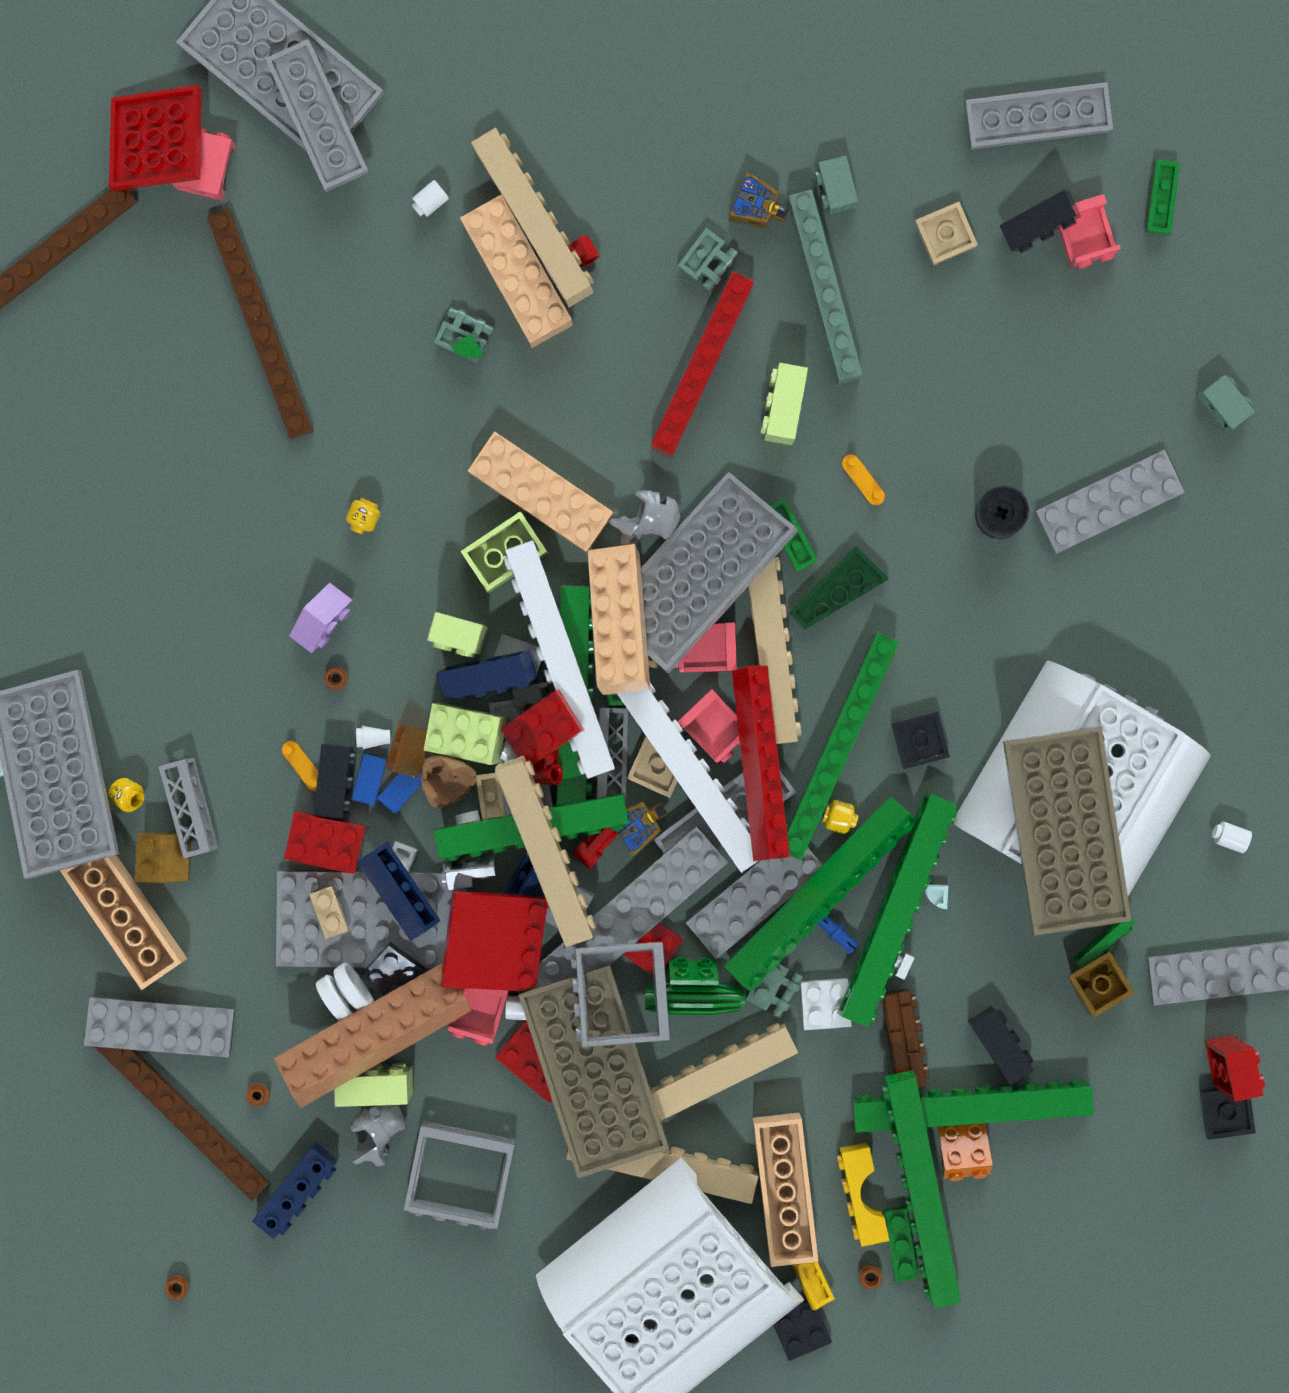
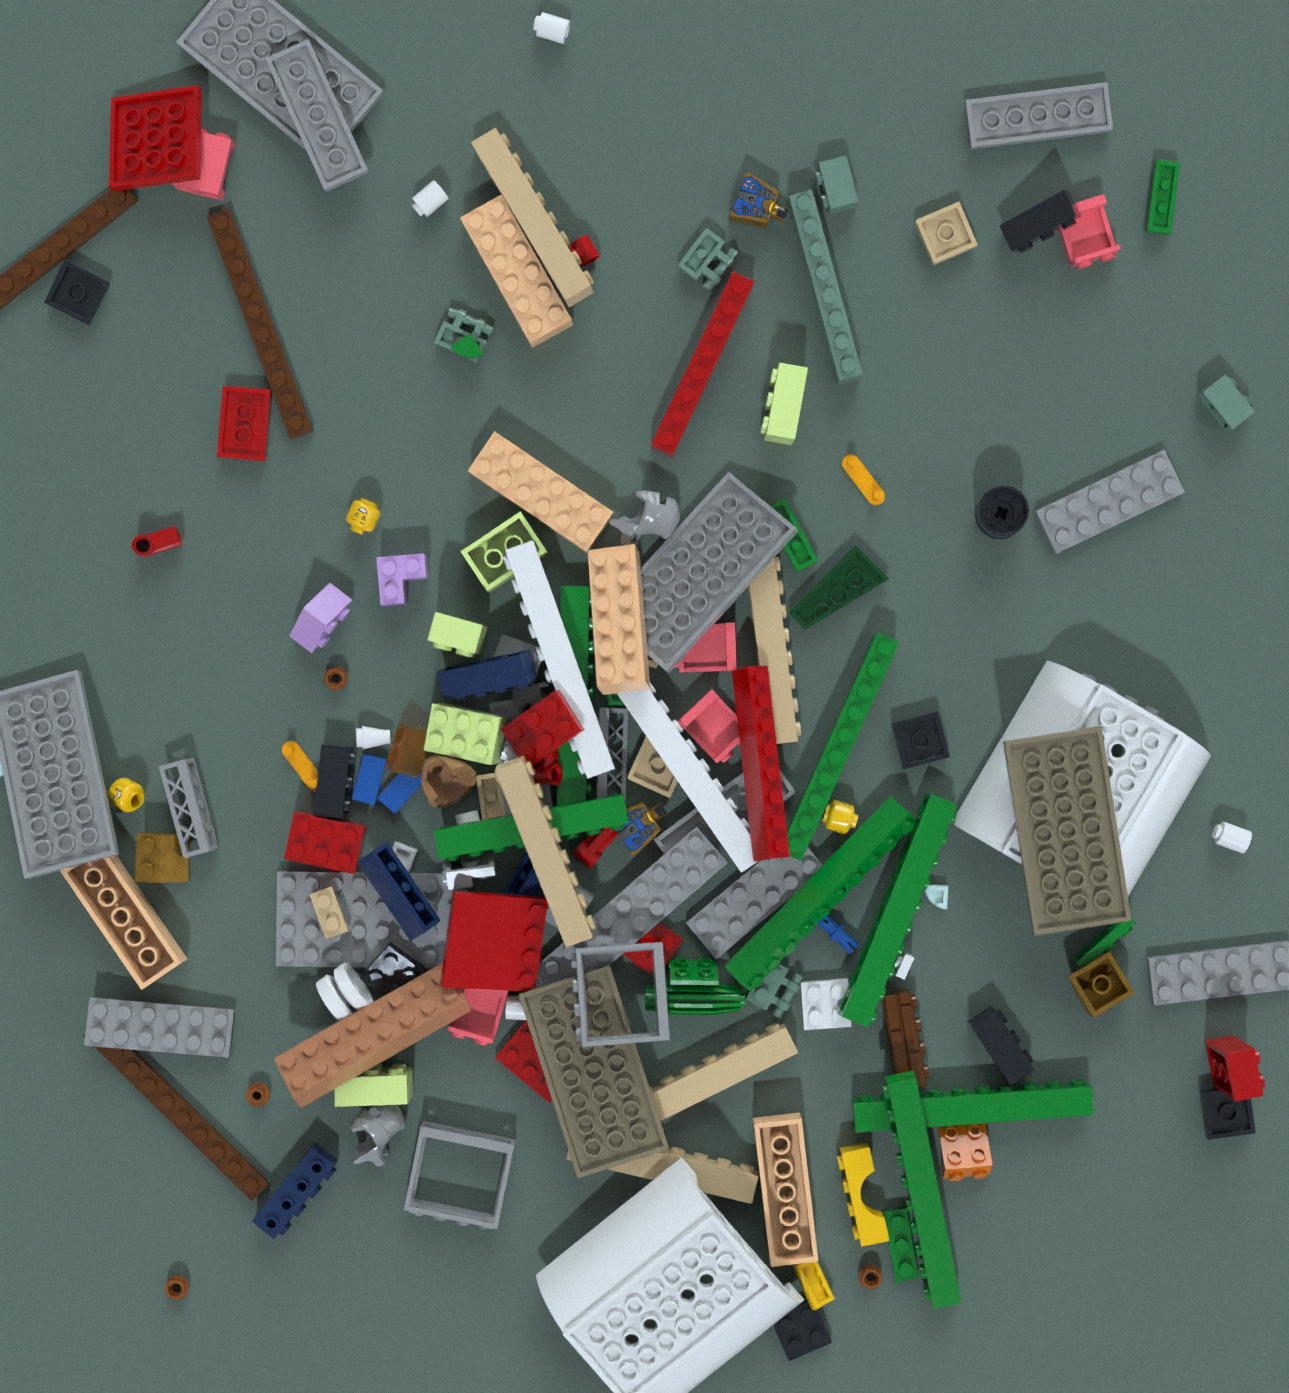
none -> black plate [44,260,110,325]
none -> red piece [131,526,183,558]
none -> red plate [217,386,272,462]
none -> lavender brick [376,553,429,606]
none -> white brick [533,12,571,44]

